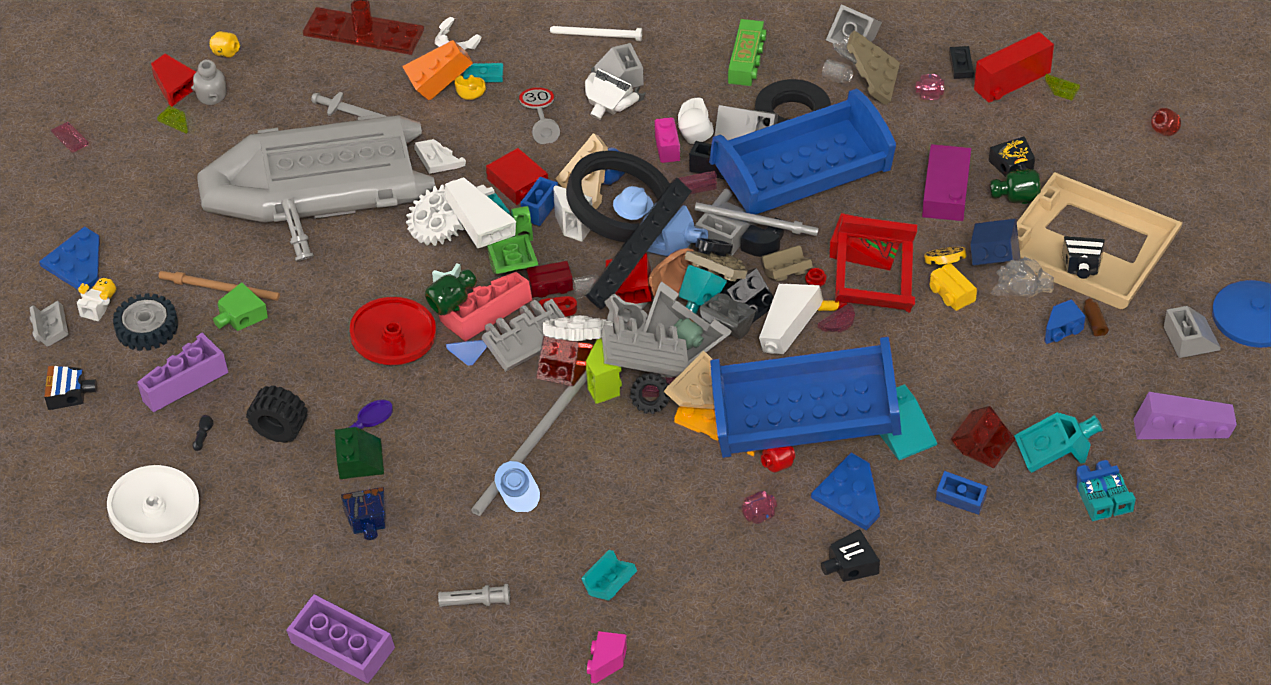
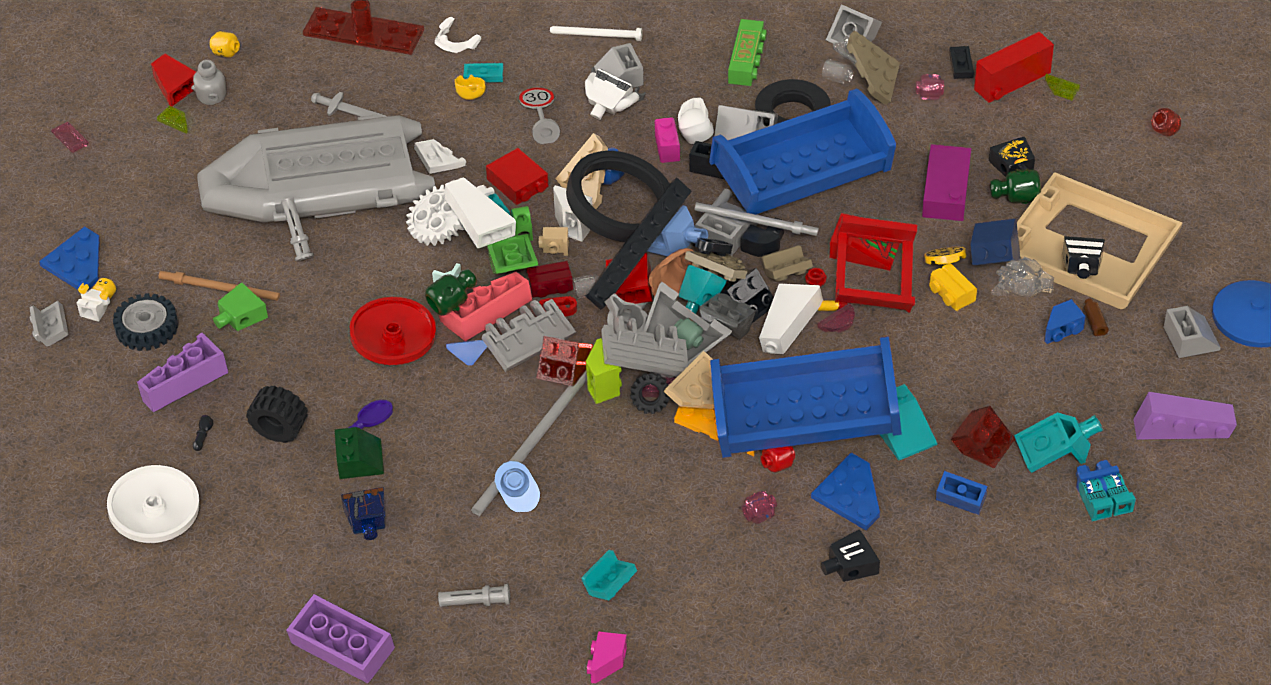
torso [44,366,97,410] -> none
orange wedge [402,40,473,100] -> none
blue brick [520,177,558,226] -> none
white gear [543,315,613,341] -> none
light blue piece [613,186,653,220] -> none
clear pink tile [678,171,717,194] -> none
none -> tan brick [539,227,569,256]

